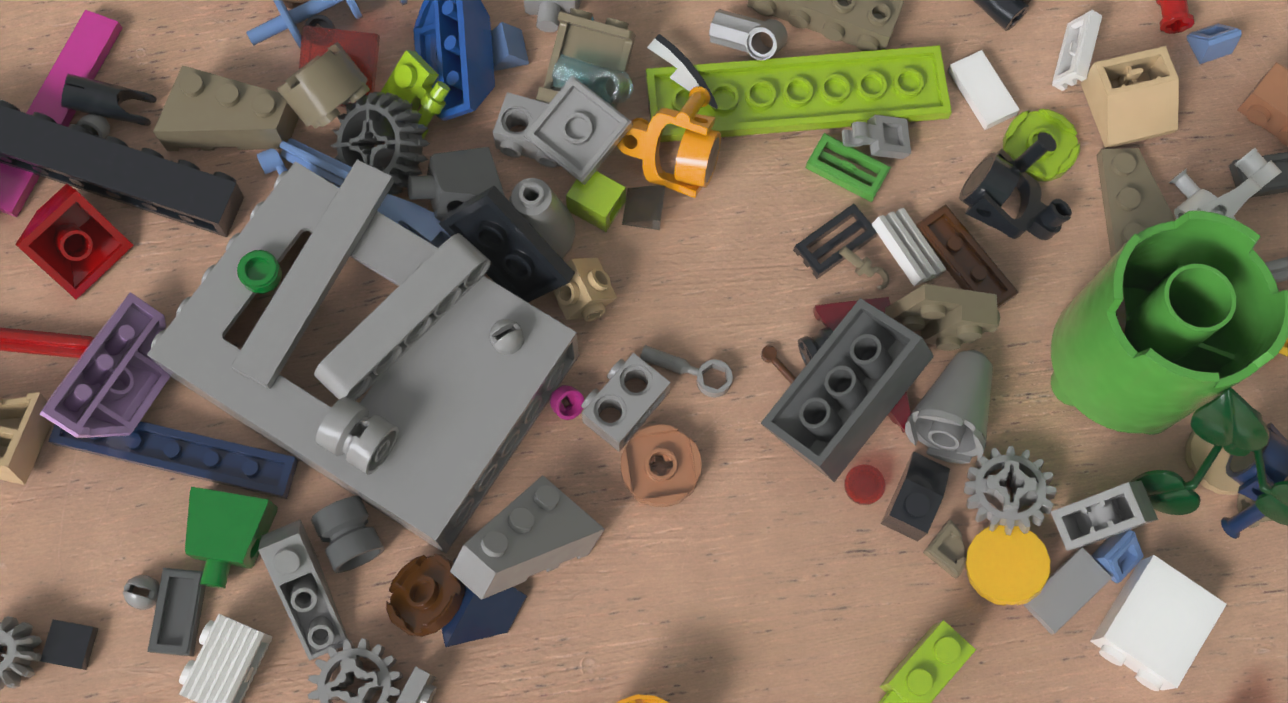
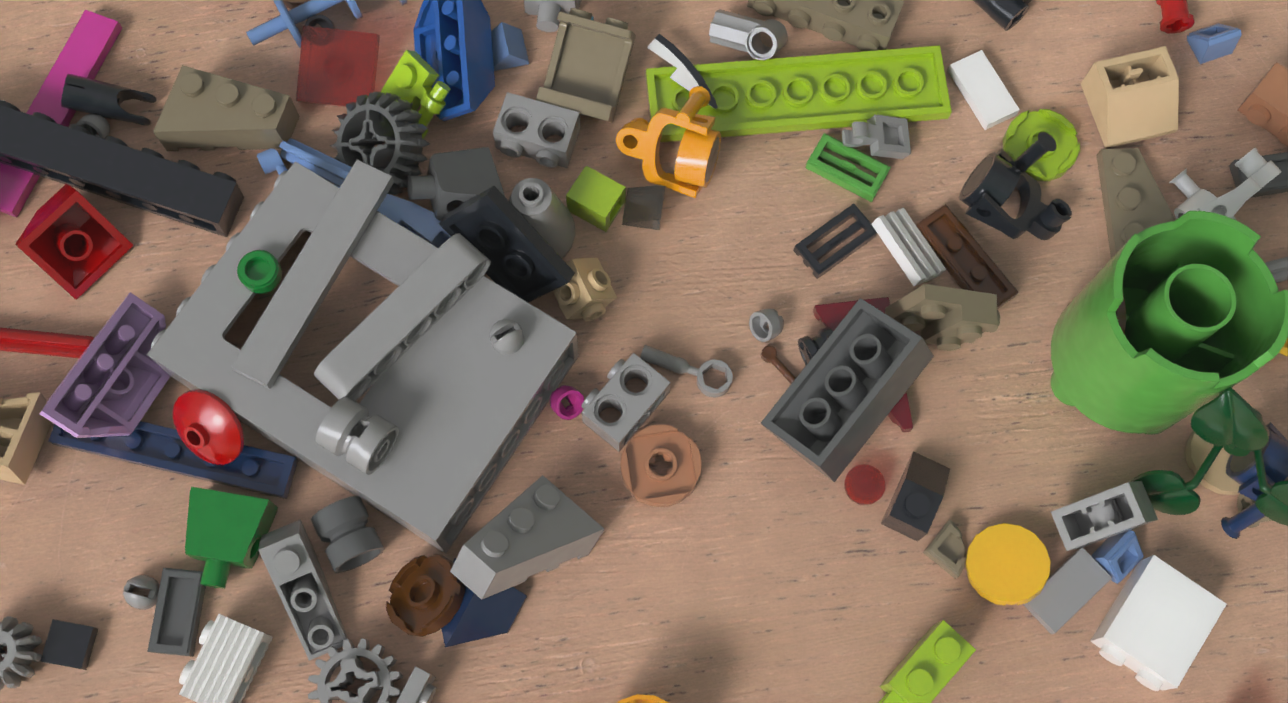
dark tan brick [277,42,370,129] -> none
light grey plate [523,75,633,185] -> none
clear light blue piece [552,54,633,105] -> none
dark tan hand [839,246,889,290] -> none
light grey cone [905,350,993,464] -> none
light grey gear [964,446,1056,536] -> none
white tile [1052,10,1102,91] -> none
none -> red dish [173,389,244,465]
none -> light grey hinge [749,309,784,342]

